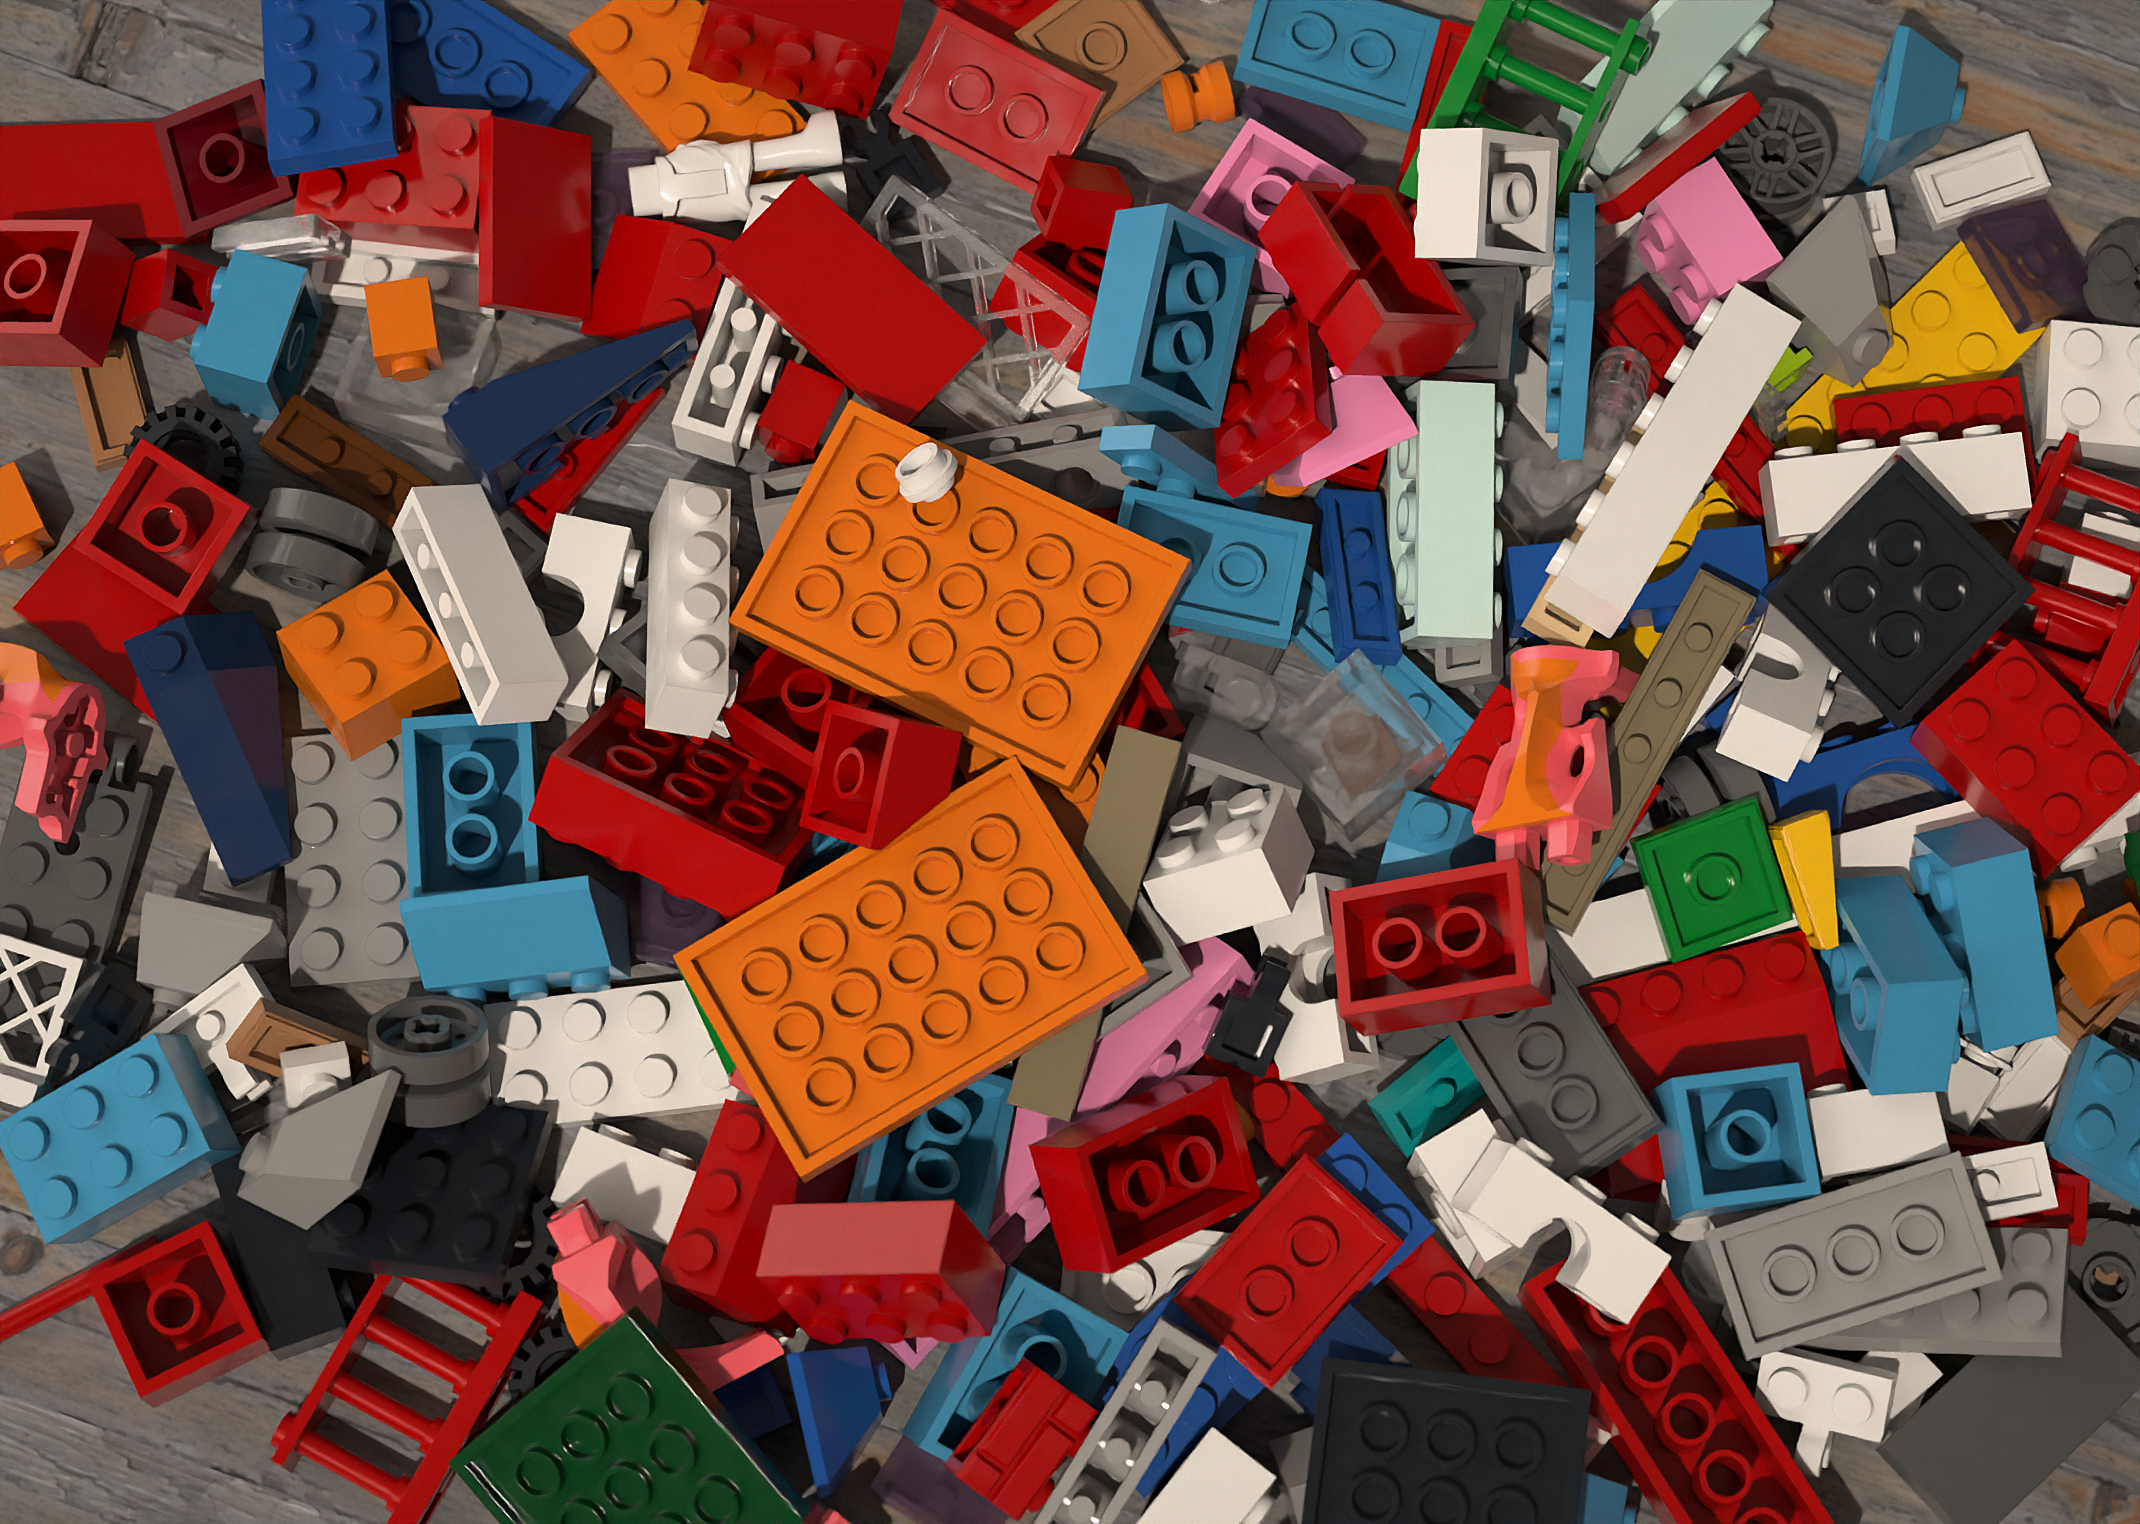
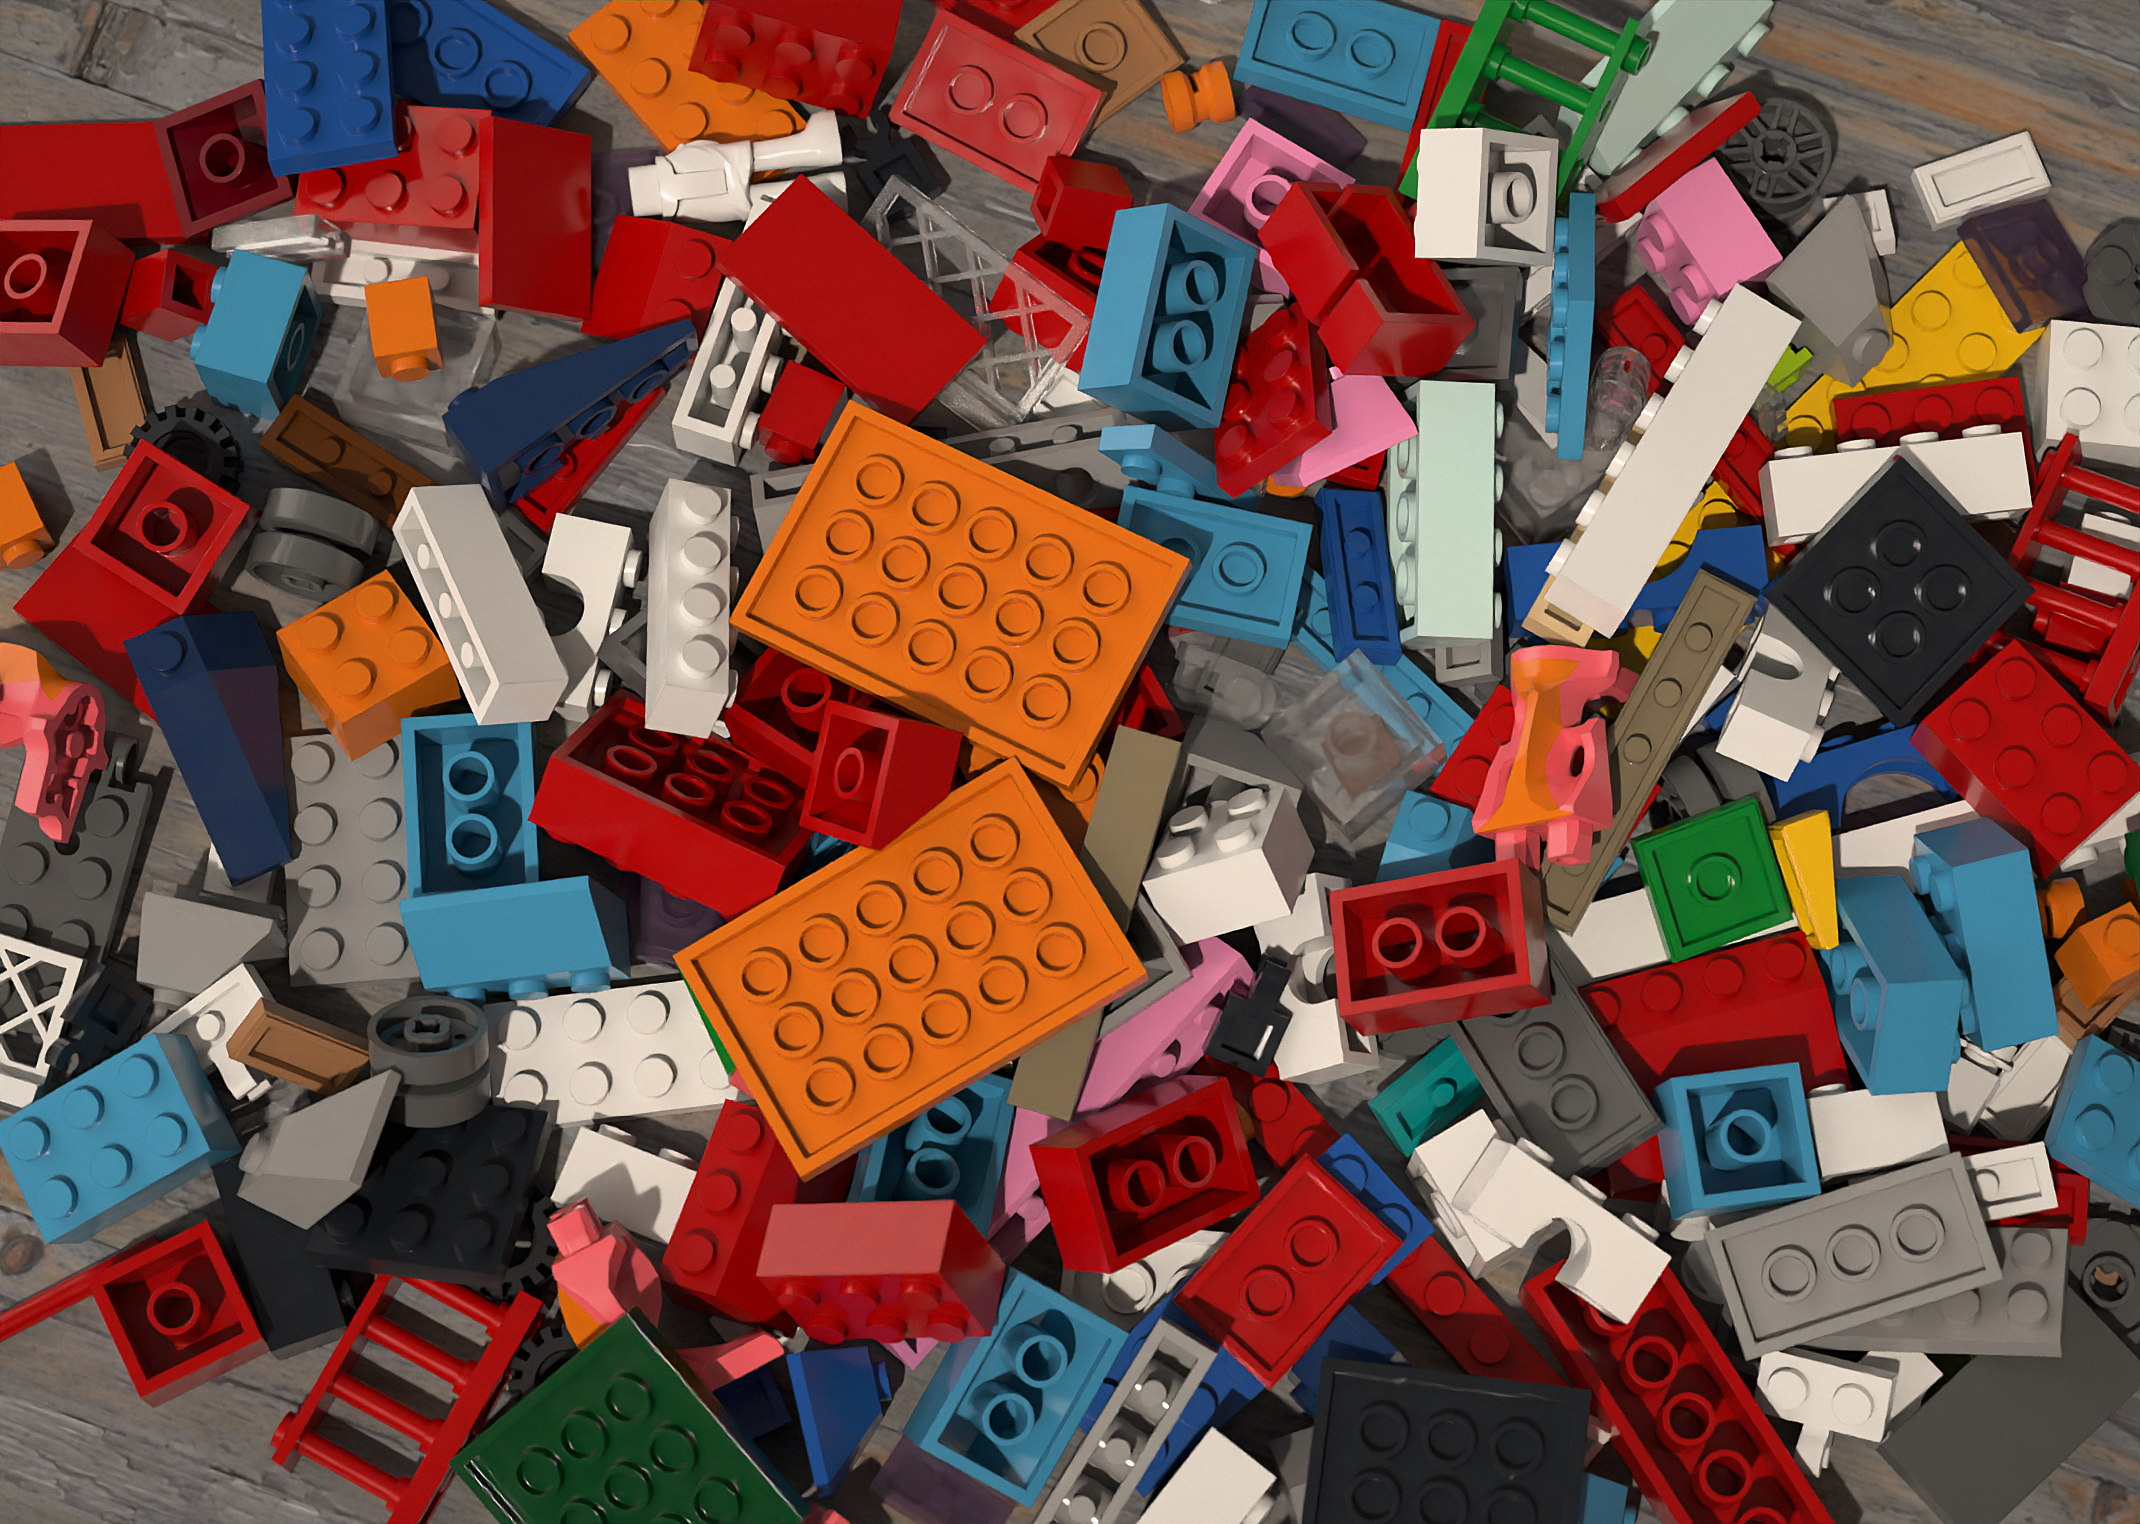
white plate [279,1041,352,1116] -> none
white plate [895,443,958,503] -> none
red brick [944,1357,1098,1522] -> none
dark azure slope [1856,25,1966,187] -> none

